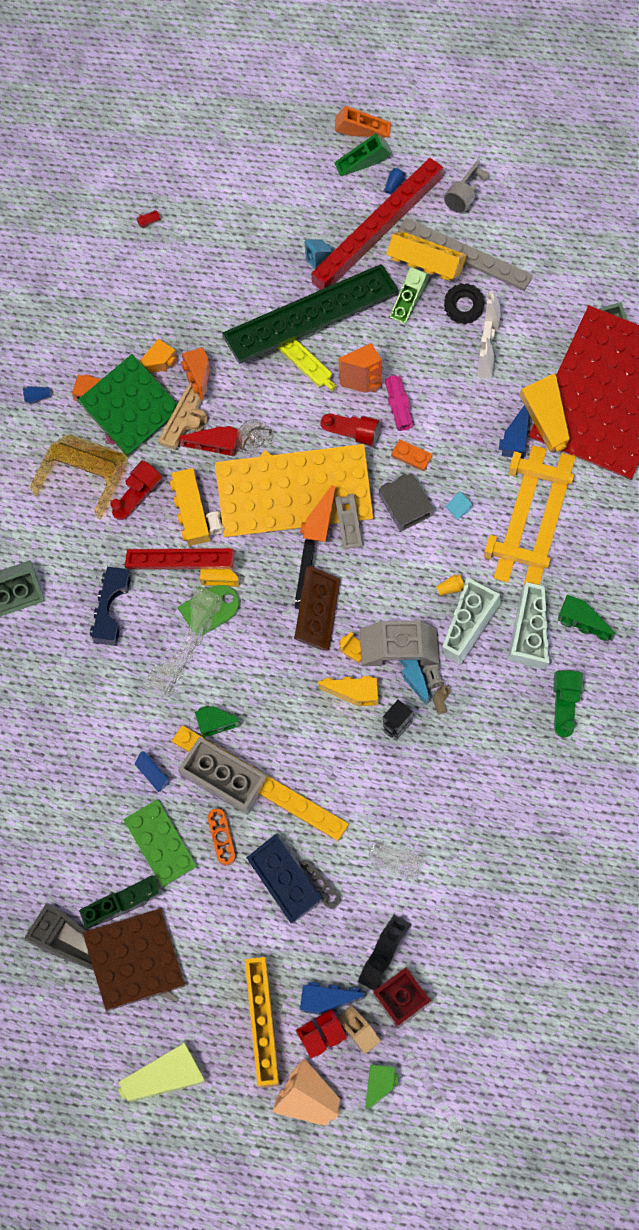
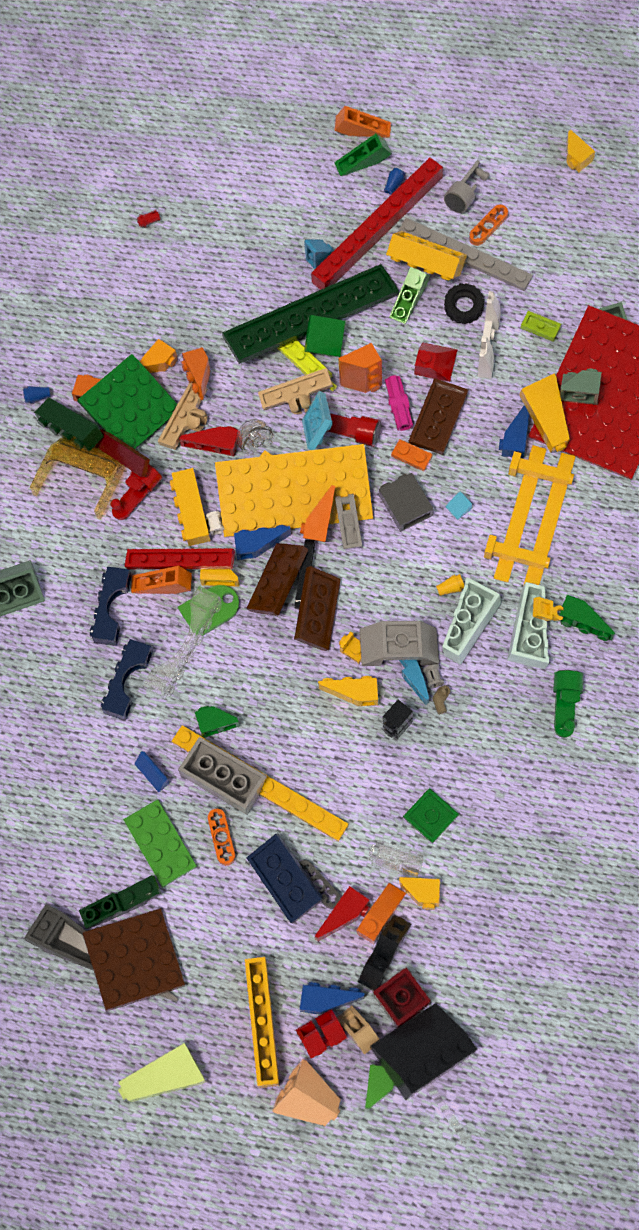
none -> dark green brick [34,397,104,452]
none -> dark red tile [95,429,150,477]
none -> dark blue arch [101,639,153,721]
none -> orange slope [131,566,192,594]
none -> blue slope [234,525,291,560]
none -> reddish brown plate [246,543,308,616]
none -> tan plate [258,368,333,414]
none -> medium azure plate [302,391,332,450]
none -> green tile [304,315,345,357]
none -> red slope [314,886,371,942]
none -> orange slope [356,883,406,945]
none -> black slope [370,1003,478,1100]
none -> yellow slope [399,877,440,910]
none -> green tile [403,788,459,844]
none -> reddish brown plate [408,378,469,455]
none -> red slope [414,342,458,382]
none -> orange beam [469,205,508,246]
none -> lime plate [520,311,561,342]
none -> yellow plate [533,597,563,621]
none -> sand green slope [560,369,601,405]
none -> yellow slope [566,130,595,173]

